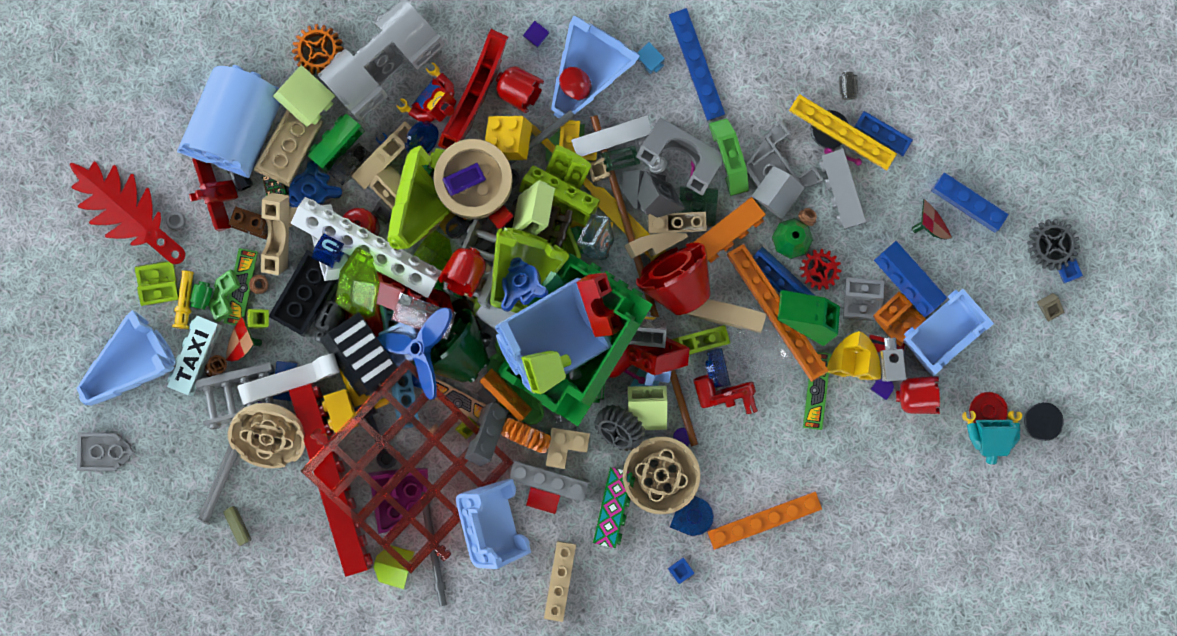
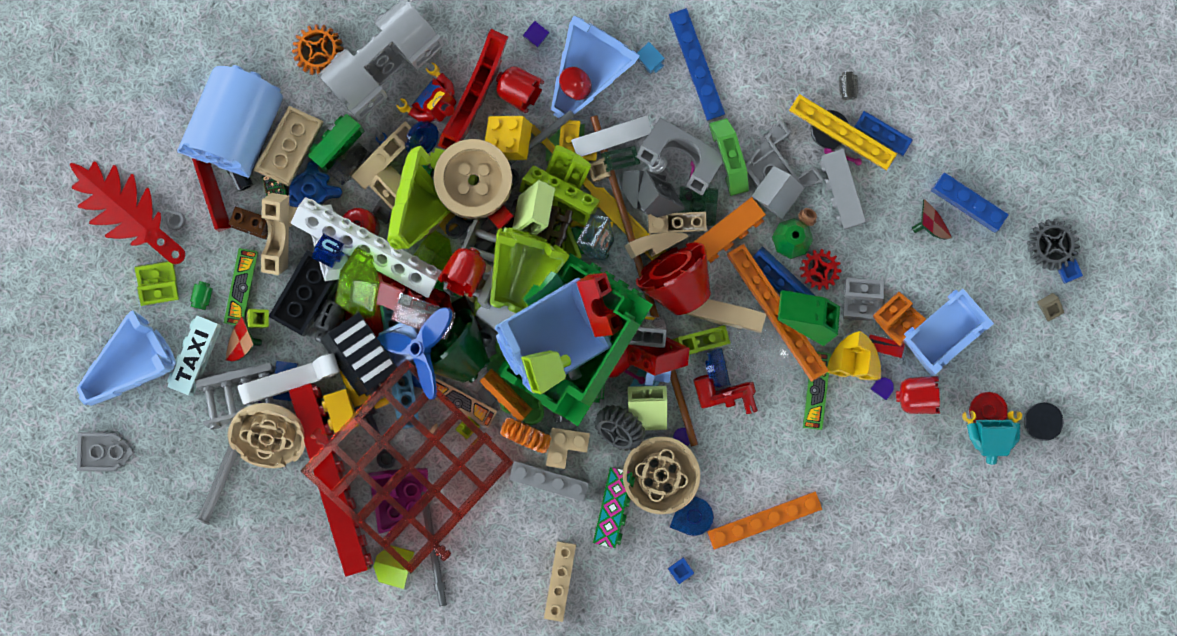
yellow pin [172,271,194,330] -> none
red plate [188,180,238,204] -> none
reddish brown wheel [204,355,227,377] -> none
bright green tile [209,269,241,322] -> none
olive slope [223,506,252,546] -> none
nougat plate [249,275,269,294] -> none
yellowish green brick [273,65,335,127] -> none
dark purple tile [442,162,486,196] -> none
light blue windscreen [456,479,531,569] -> none
dark grey arch [465,402,508,467] -> none
blue tile [501,257,548,312] -> none
red sticker [526,487,560,514] -> none
blue brick [874,241,947,317] -> none
light grey torso [880,338,906,381] -> none

